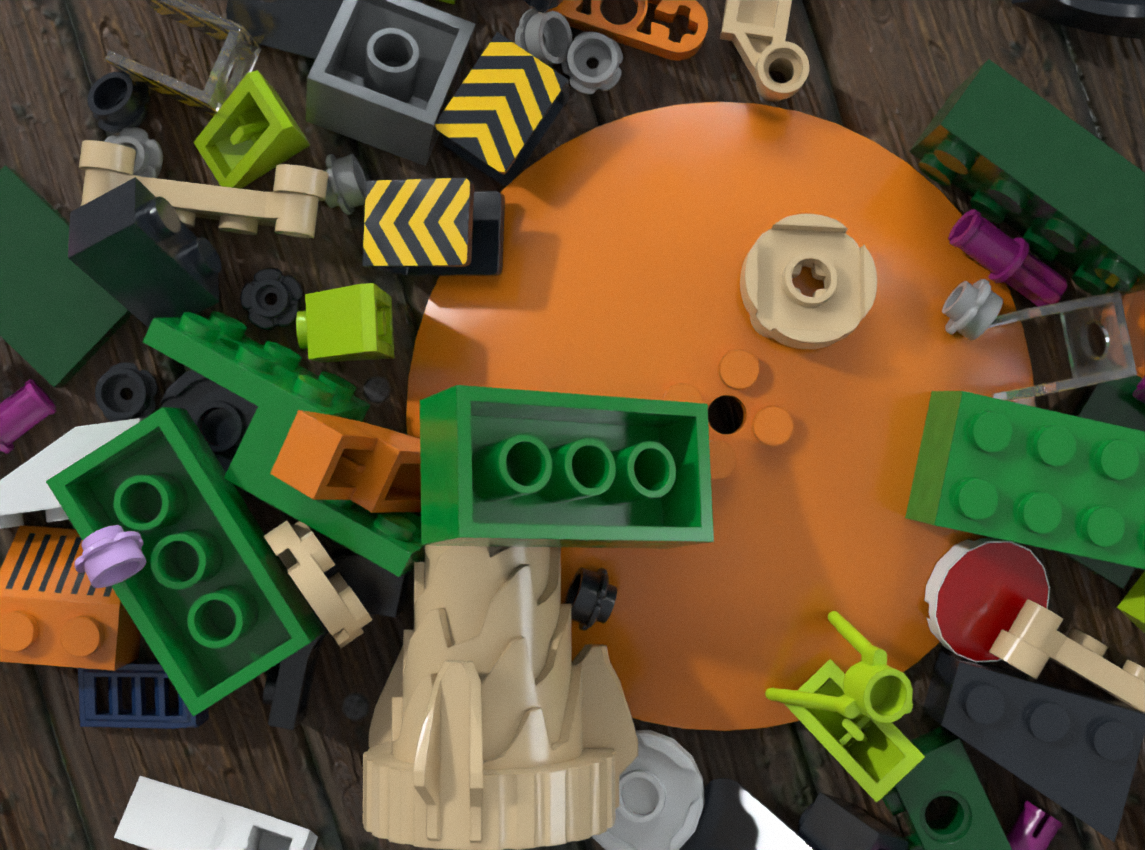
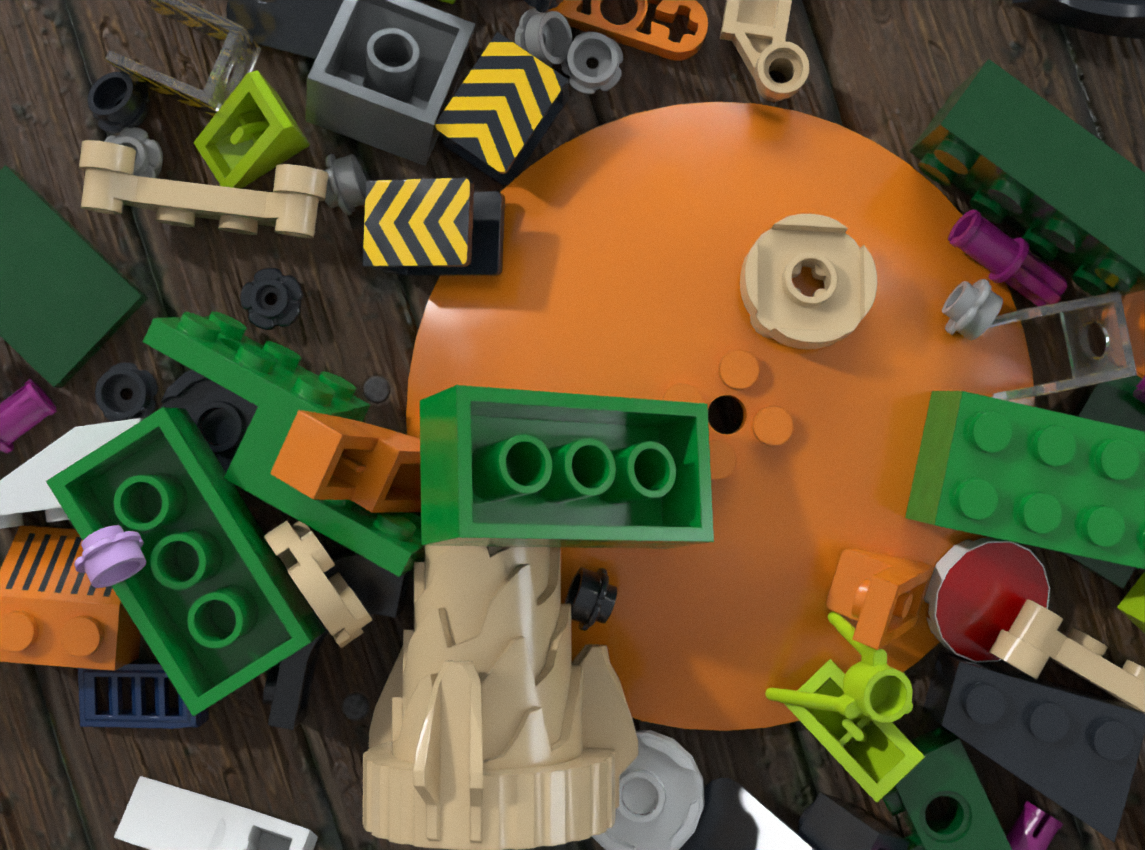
black brick [68,177,221,328] -> none
lime slope [296,283,395,363] -> none
none -> orange slope [826,549,935,650]

